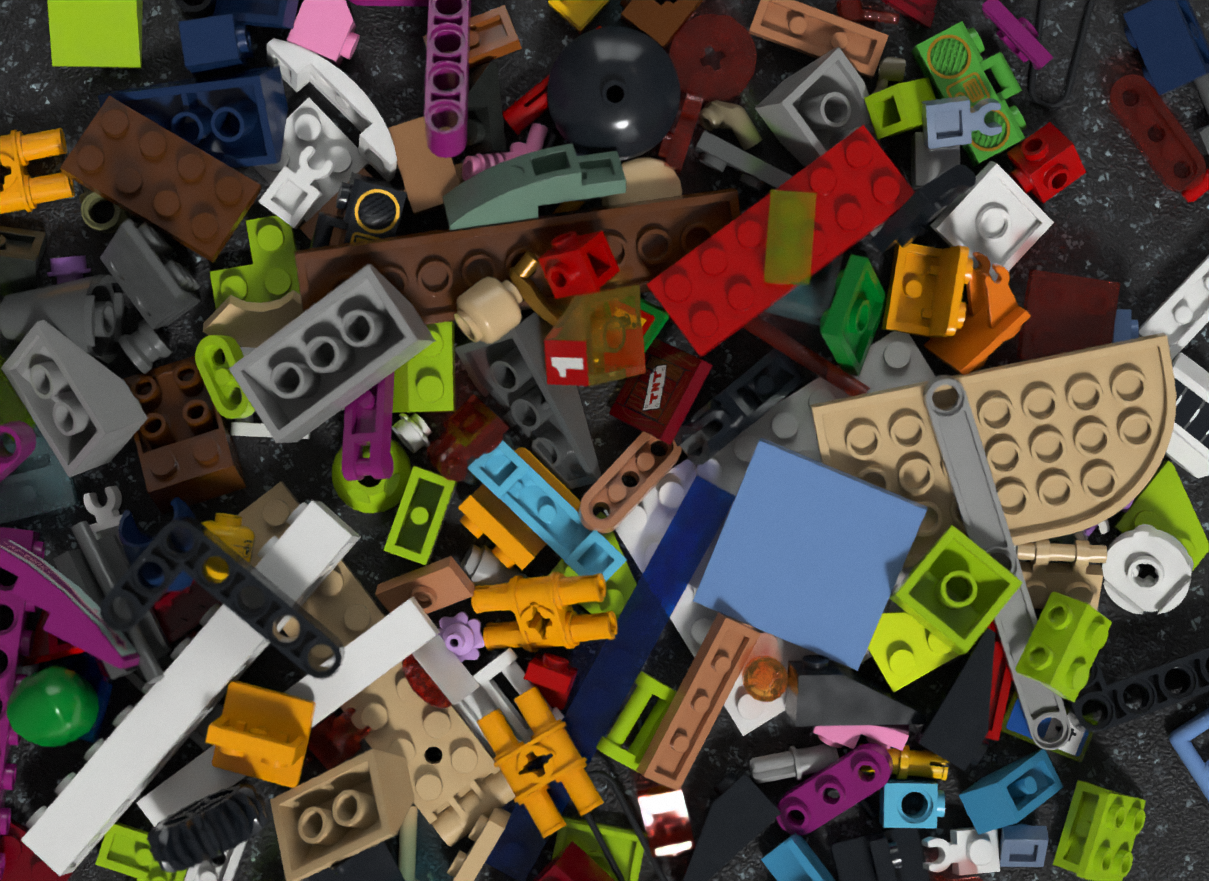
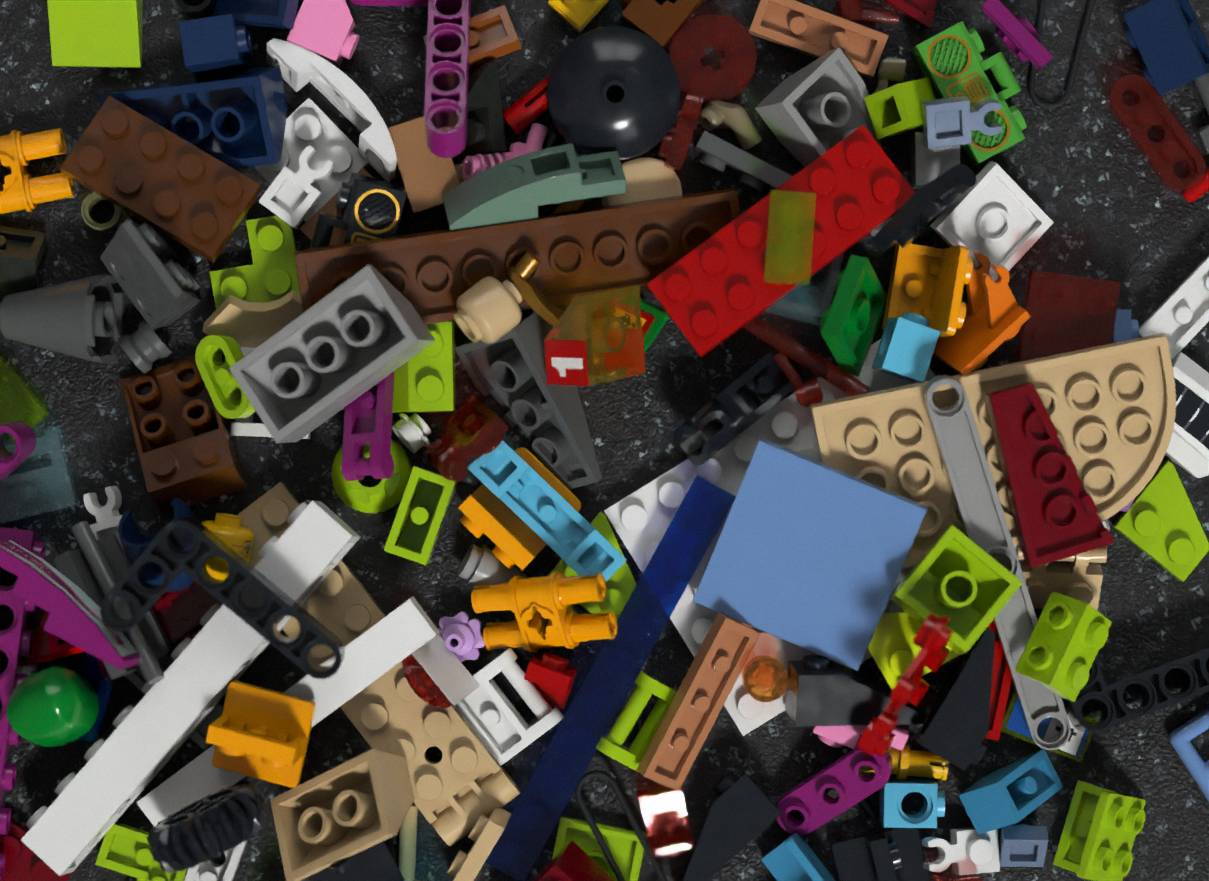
light grey slope [1,320,148,477] -> none
medium lavender plate [47,255,91,284] -> none
clear red plate [307,707,371,771] -> none
nougat plate [375,556,475,614] -> none
light orange pin [477,686,604,839] -> none
red brick [538,230,620,300] -> none
nougat plate [579,432,682,534] -> none
dark red tile [609,338,712,445] -> none
light grey axle [750,744,839,784] -> none
red brick [1007,122,1086,203] -> none
white plate [1102,524,1194,615] -> none
none -> clear red hand [773,352,823,407]
none -> red plant [856,612,954,758]
none -> medium azure brick [871,312,940,383]
none -> dark red wing [984,382,1115,569]

